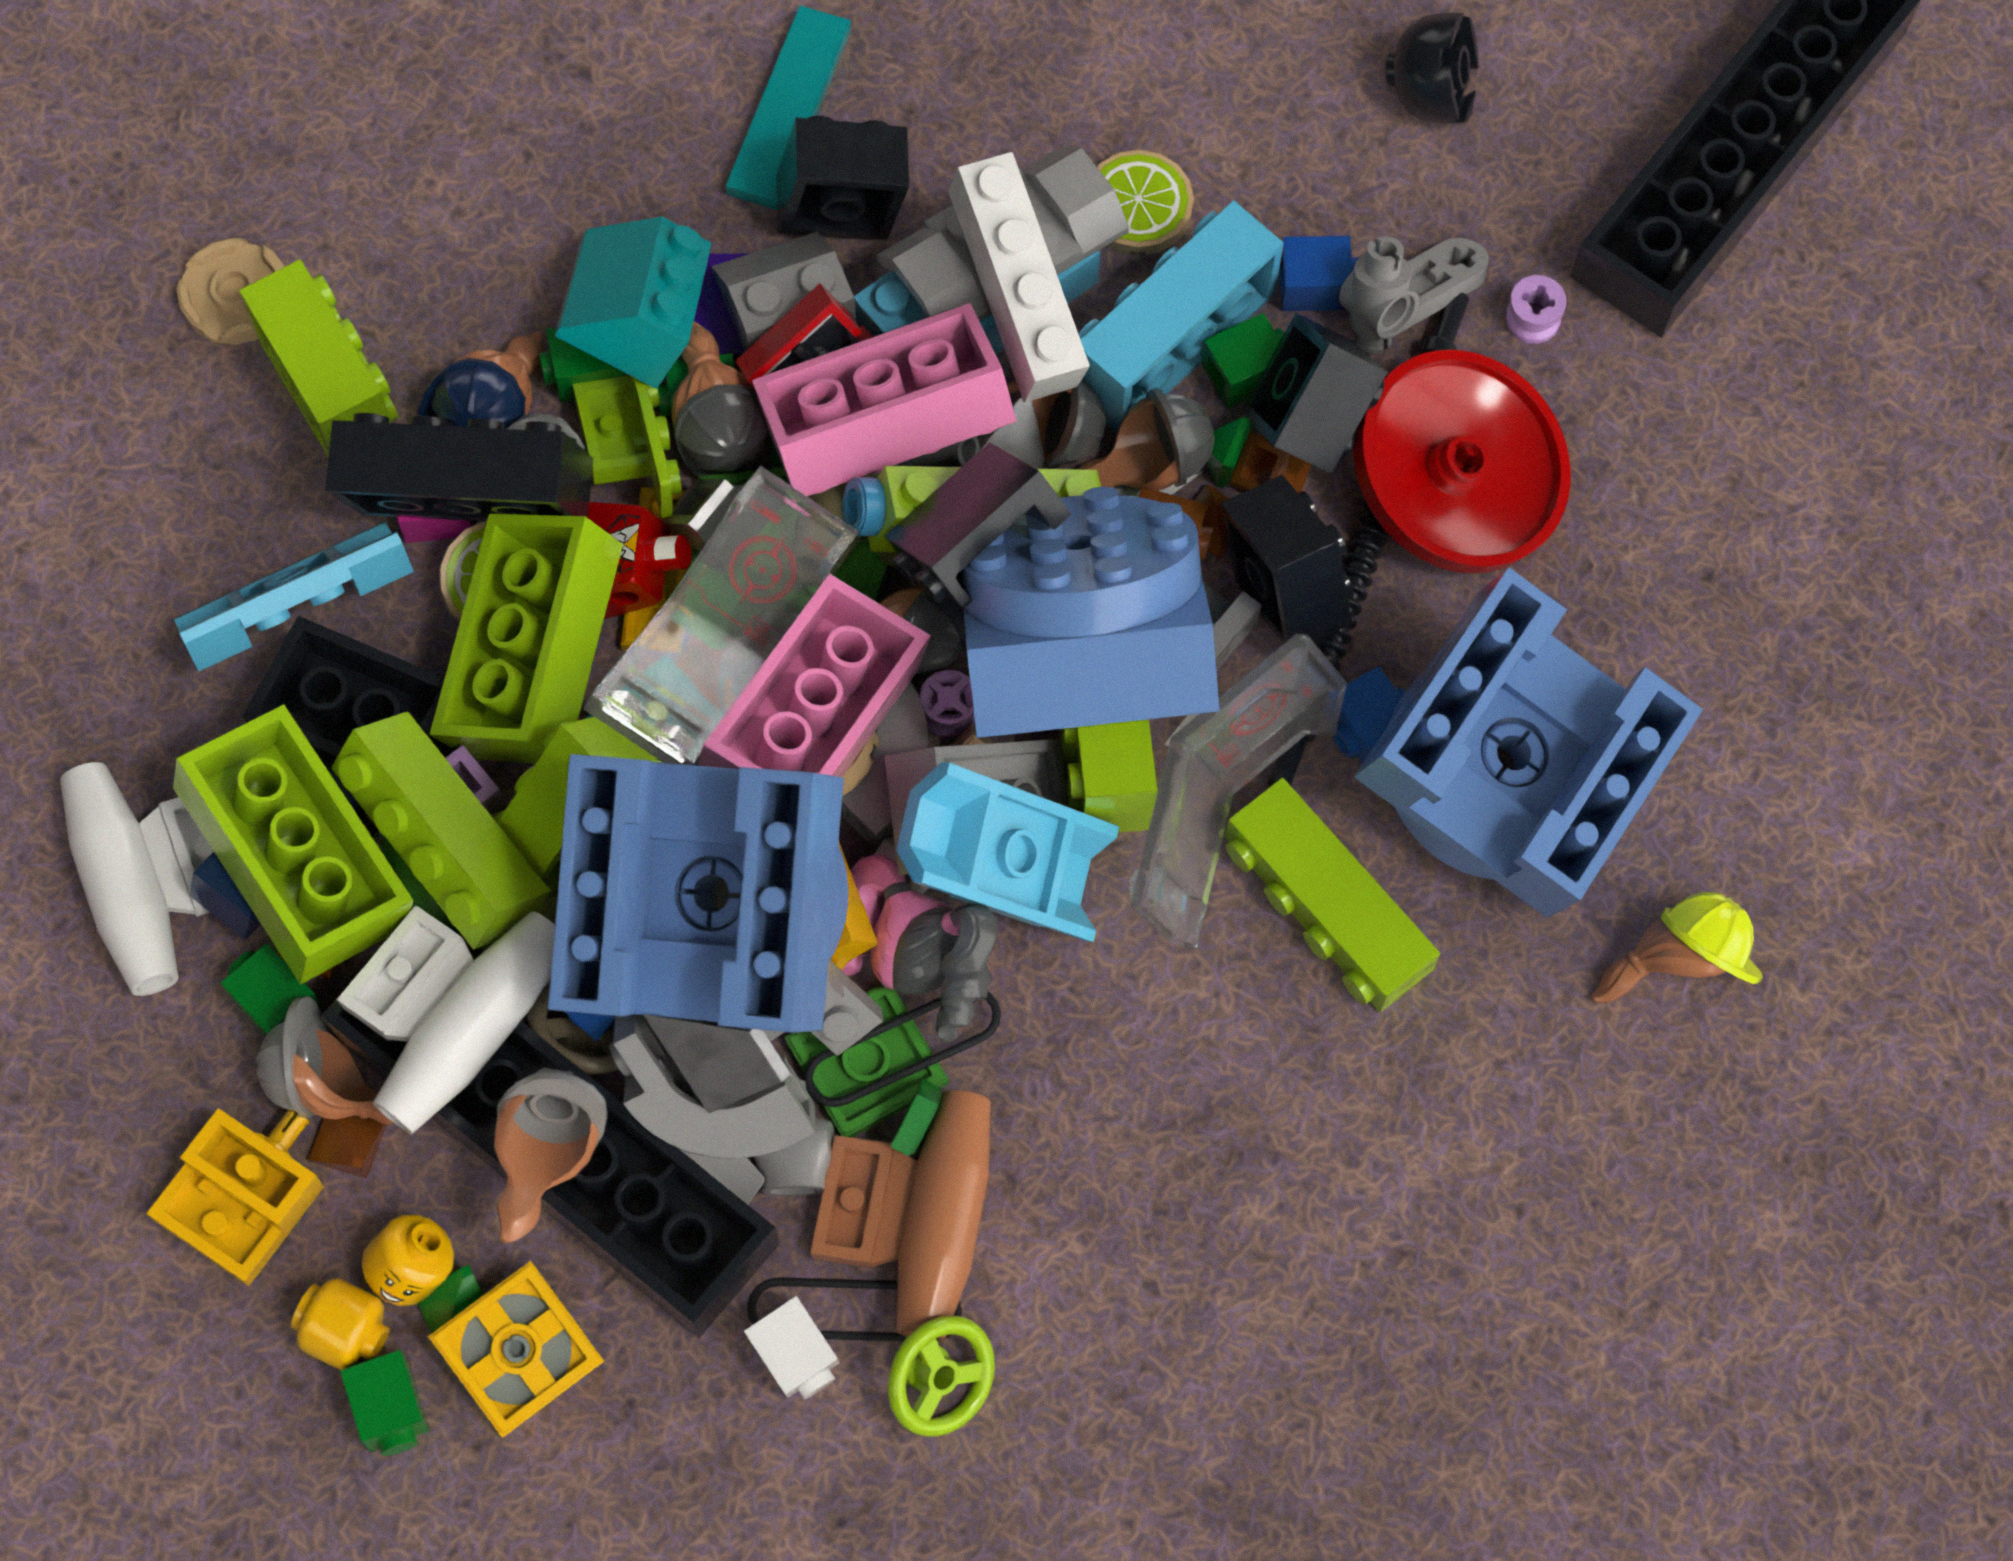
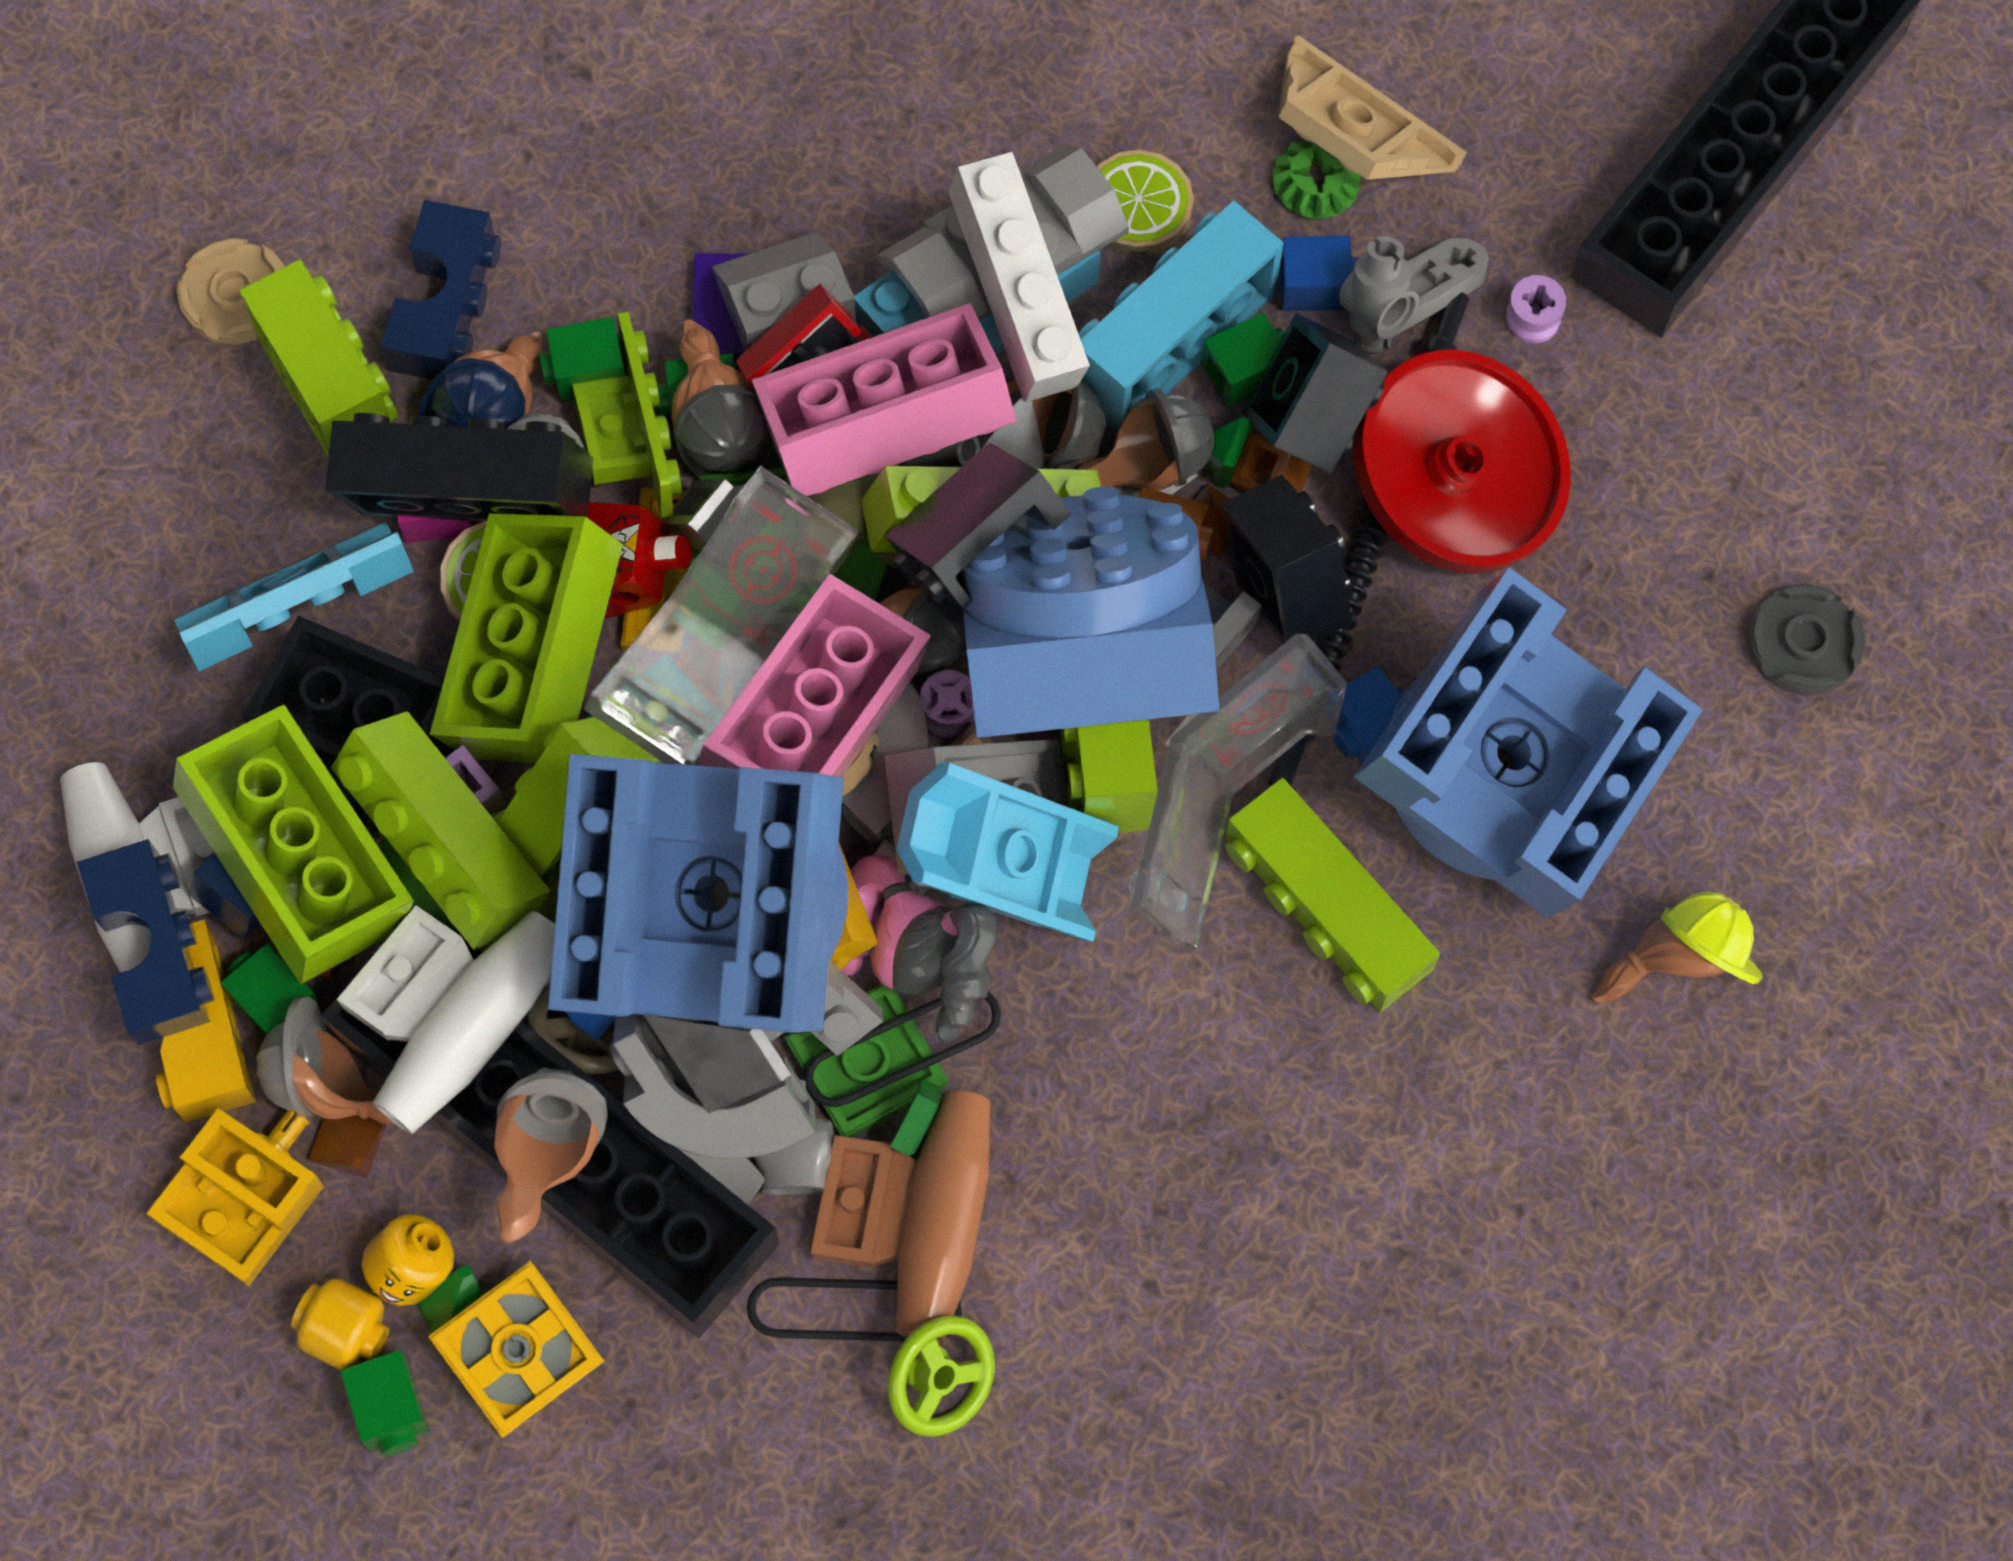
teal slope [554,216,712,389] -> none
teal tile [726,5,851,210] -> none
white brick [744,1296,840,1400] -> none
black brick [776,116,909,240] -> none
dark azure tile [842,477,886,536] -> none
black cylinder [1385,13,1478,123] -> none
none -> dark blue arch [77,839,215,1045]
none -> yellow slope [156,919,256,1123]
none -> dark blue arch [380,200,501,380]
none -> bright green gear [1272,141,1361,219]
none -> tan wing [1278,35,1467,180]
none -> dark grey tile [1747,584,1866,696]

